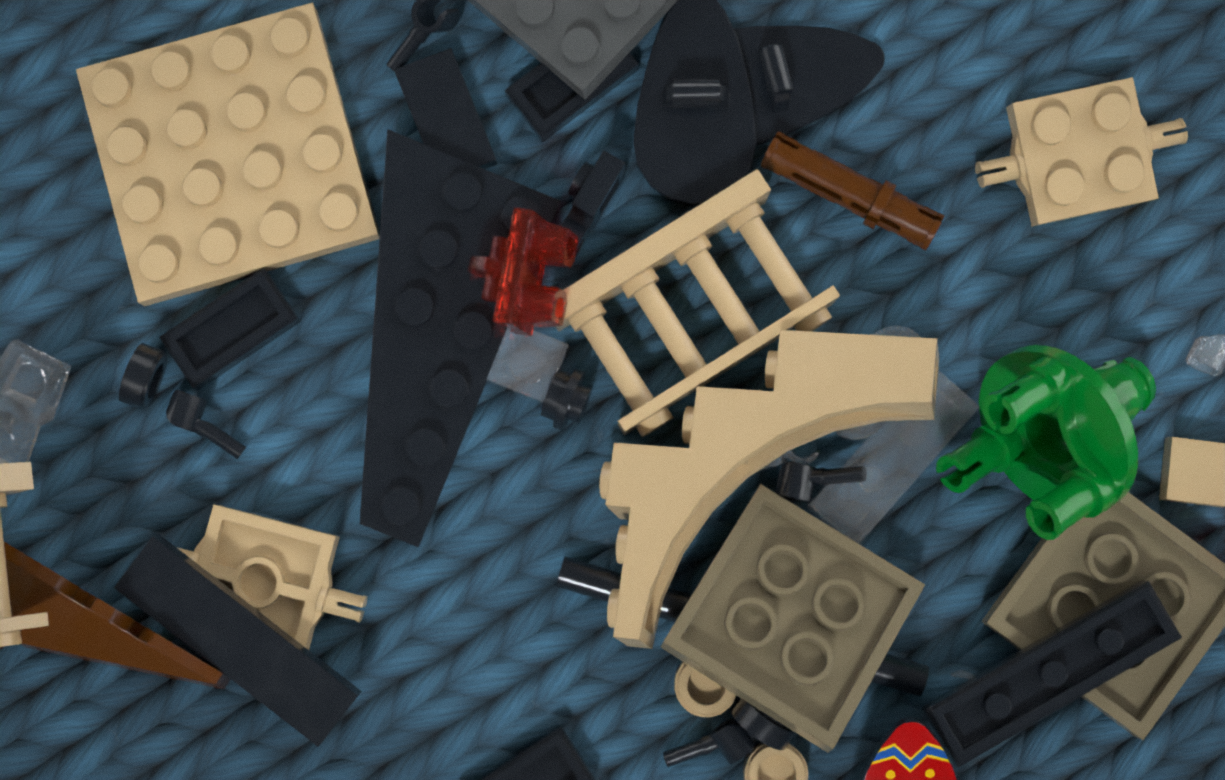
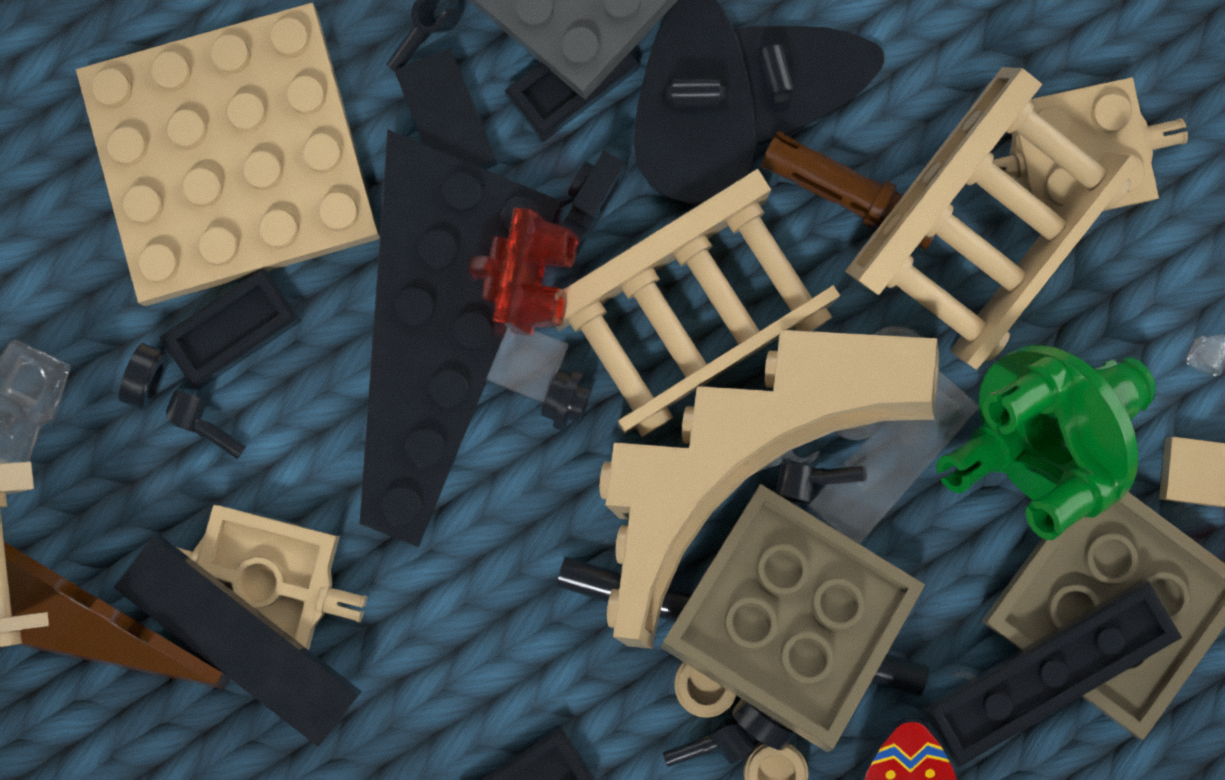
none -> tan fence [845,67,1140,370]

